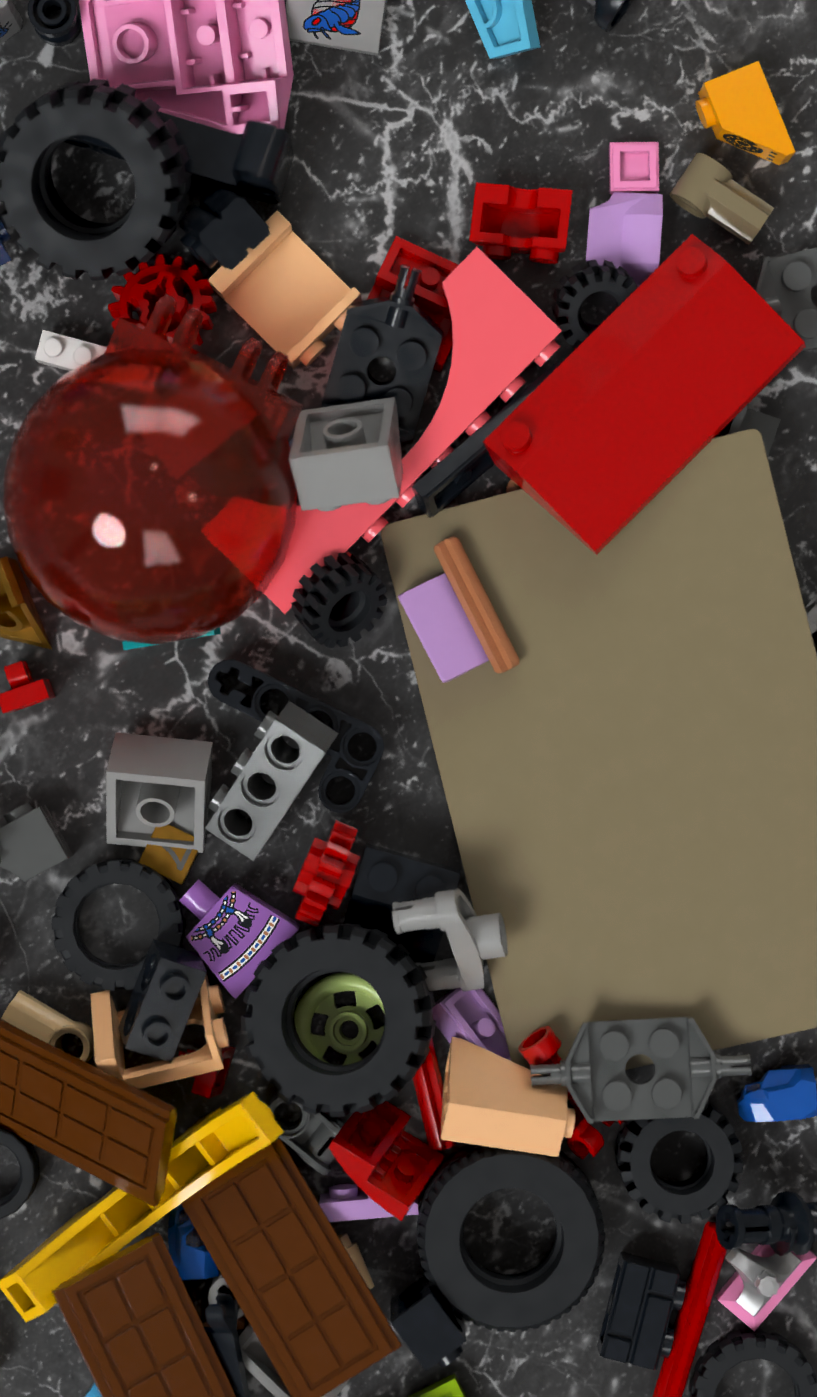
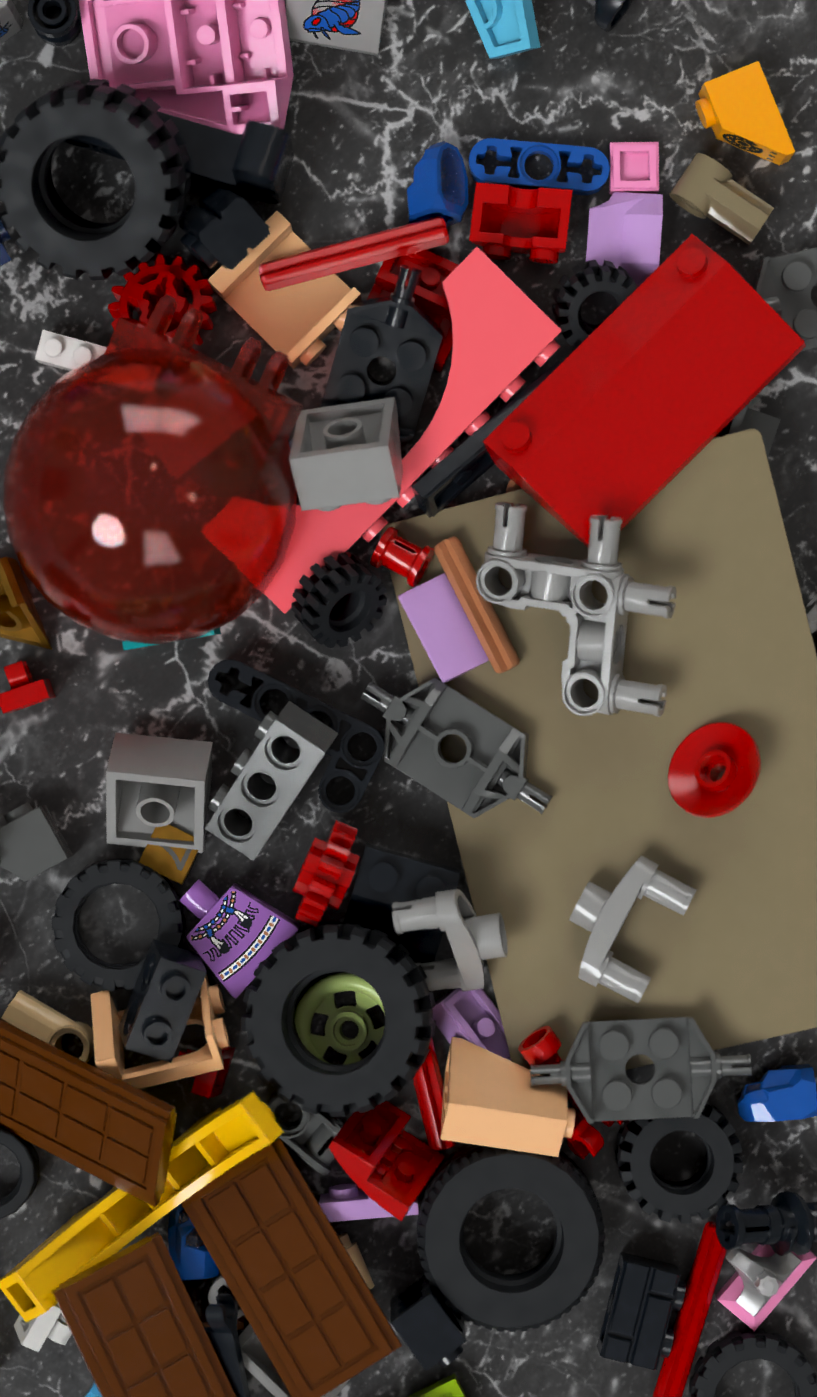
none -> white tile [13,1303,71,1352]
none -> red axle [259,216,449,291]
none -> dark grey plate [360,677,553,818]
none -> red bush [370,527,434,587]
none -> blue rock [407,141,469,226]
none -> blue beam [468,138,610,195]
none -> light grey pin [476,502,676,717]
none -> light grey connector [569,855,697,1003]
none -> red dish [668,722,761,818]

